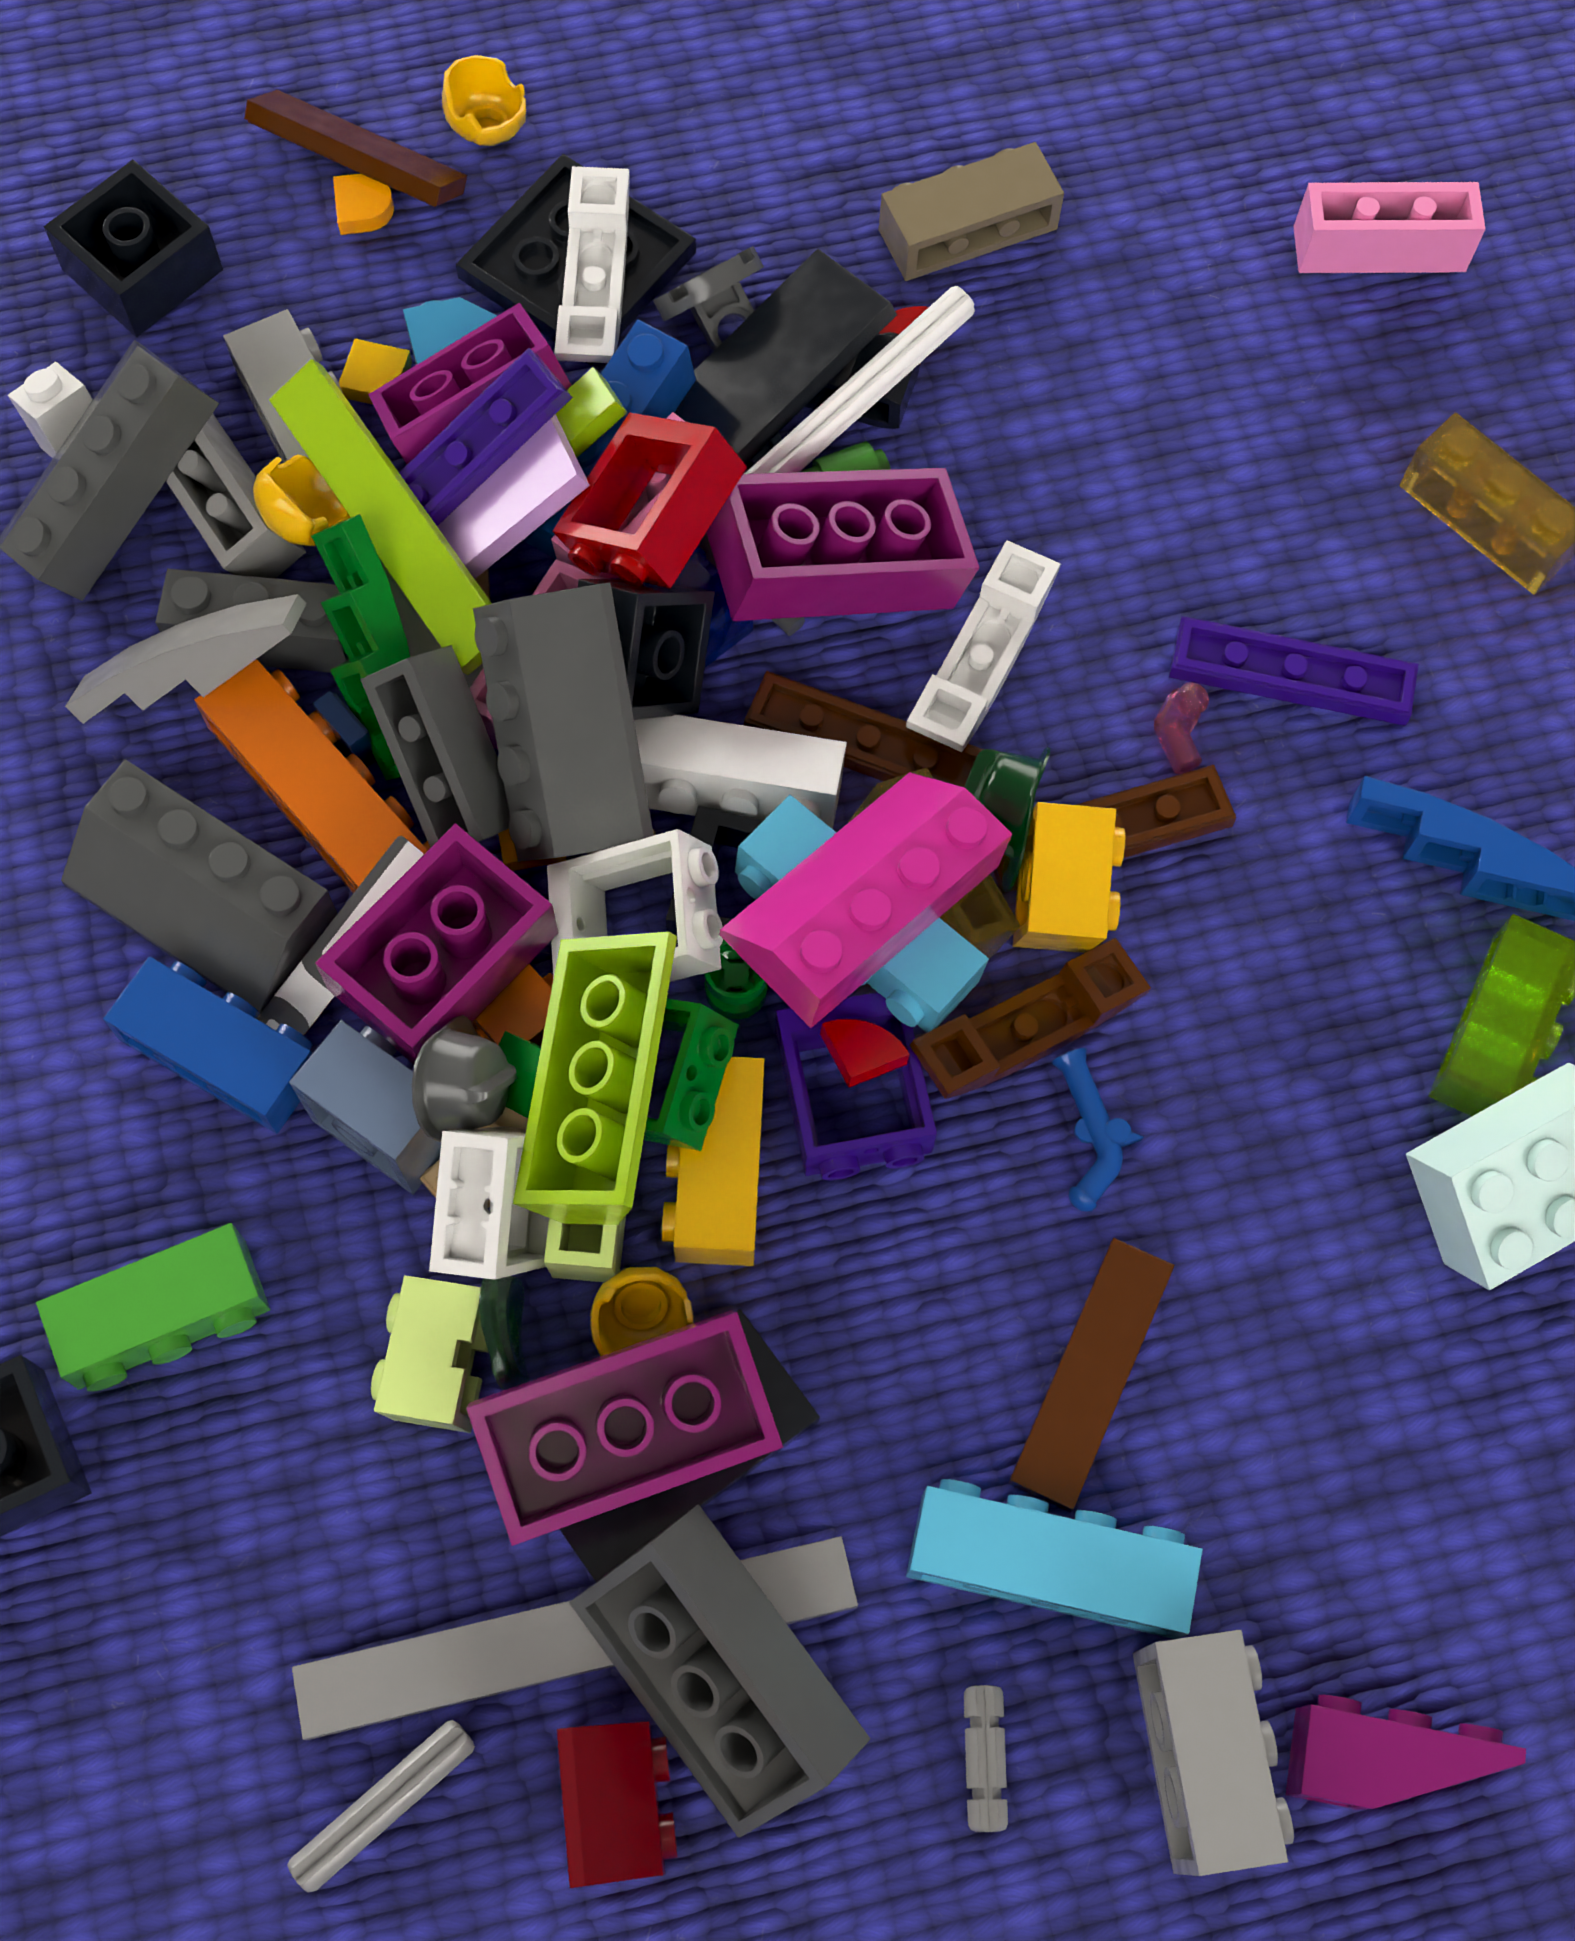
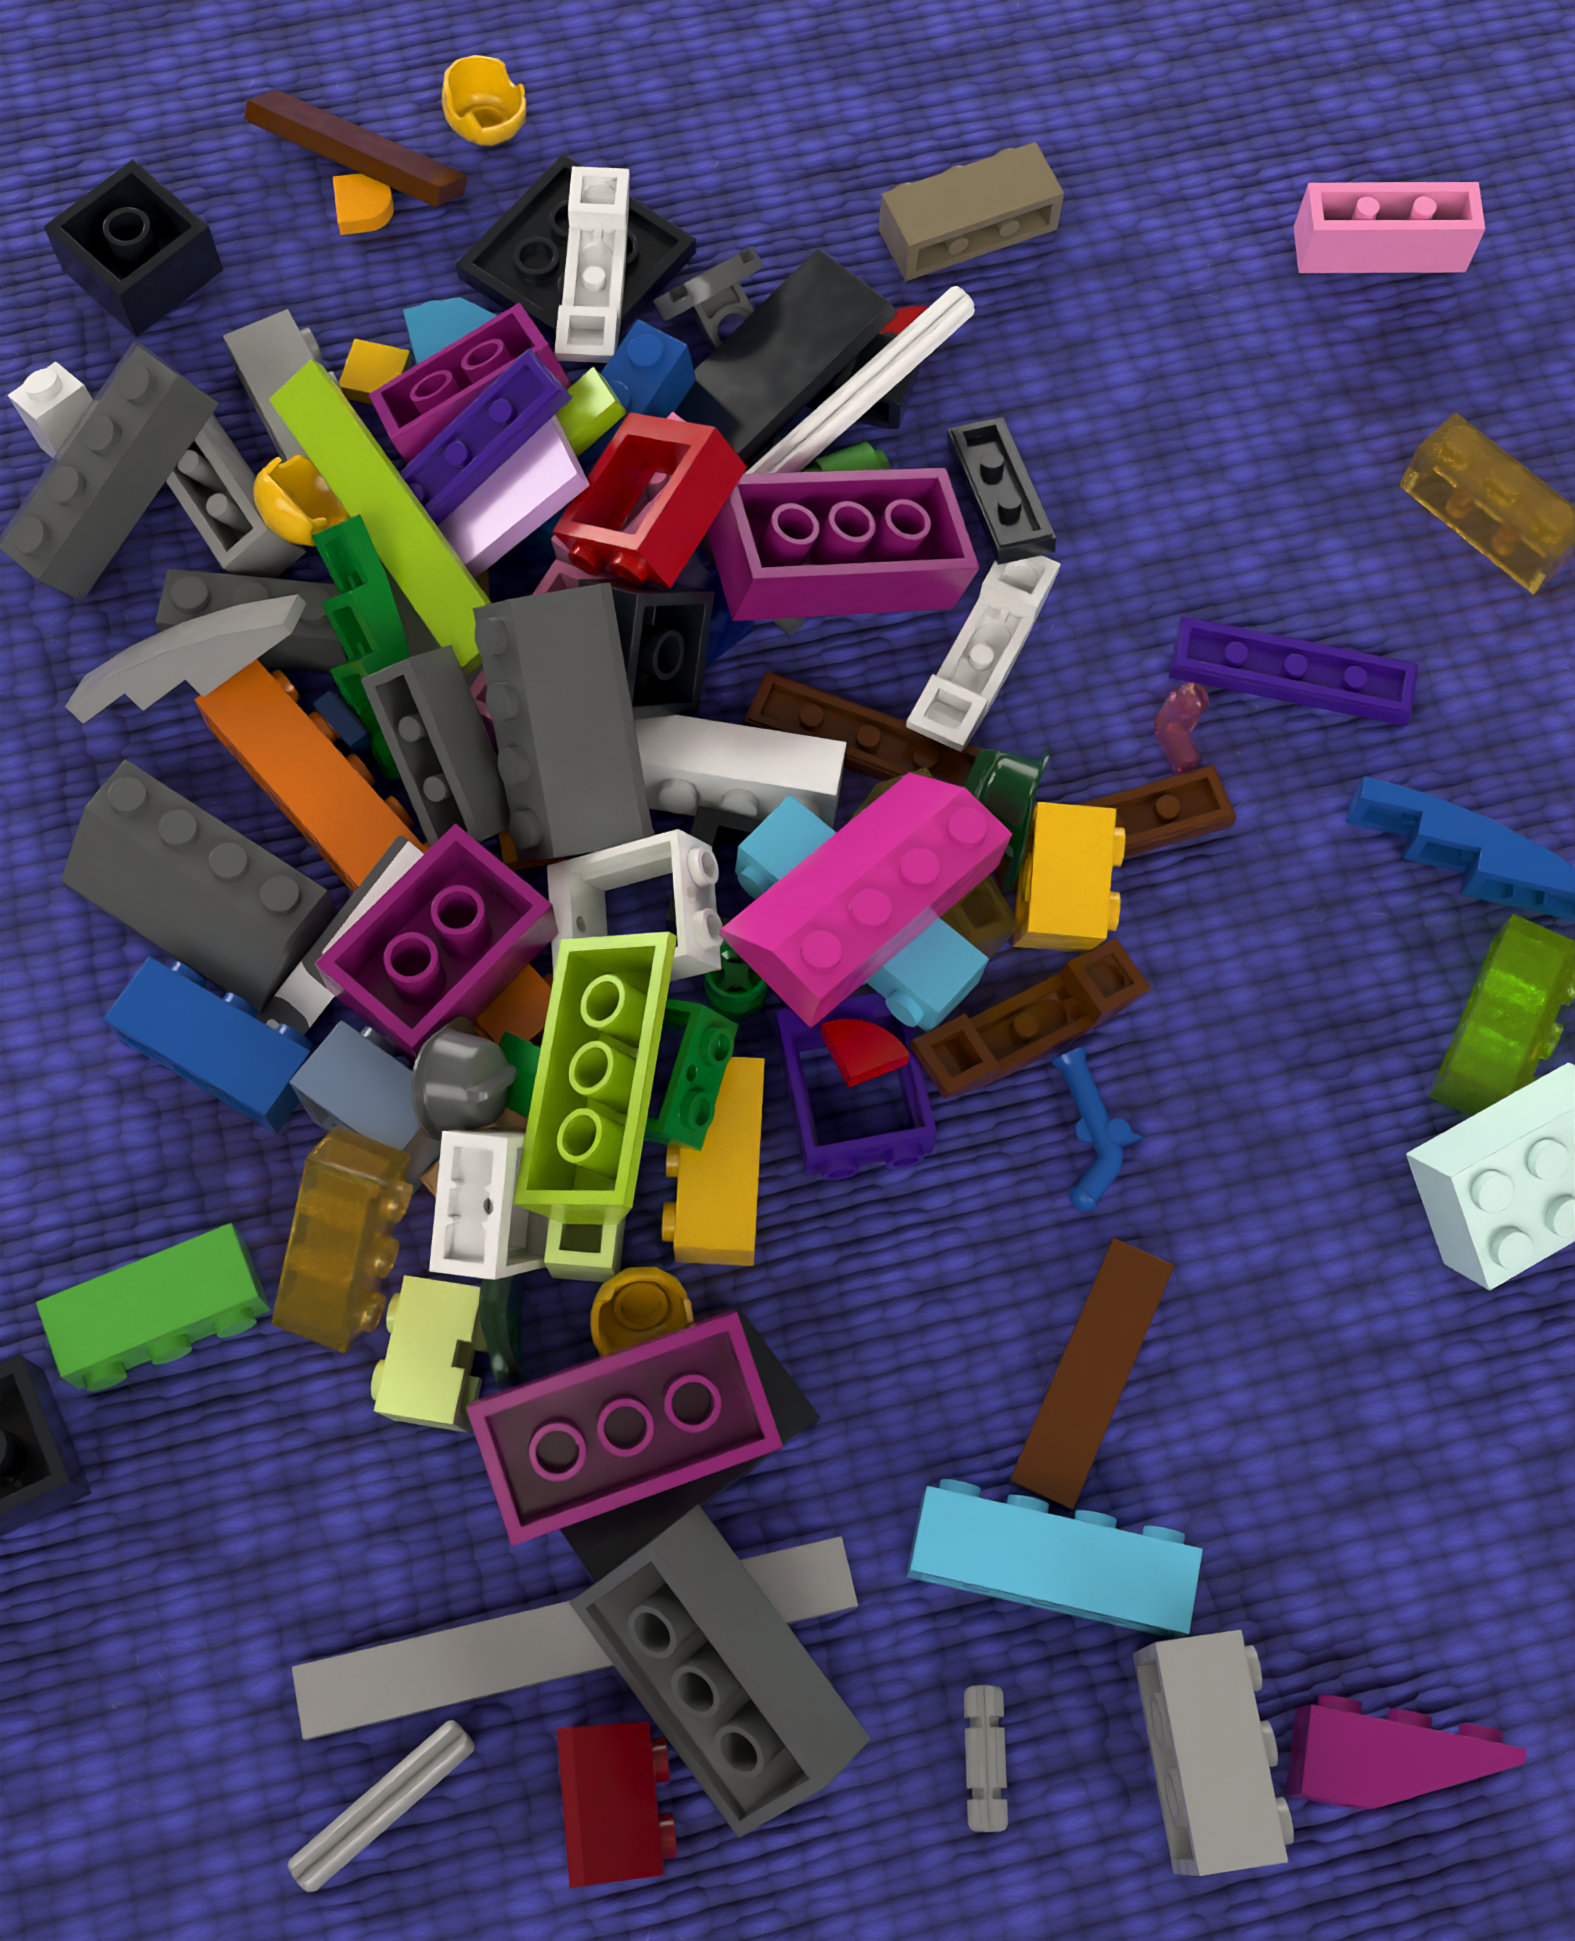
none -> clear yellow brick [271,1126,413,1354]
none -> black tile [947,417,1056,565]

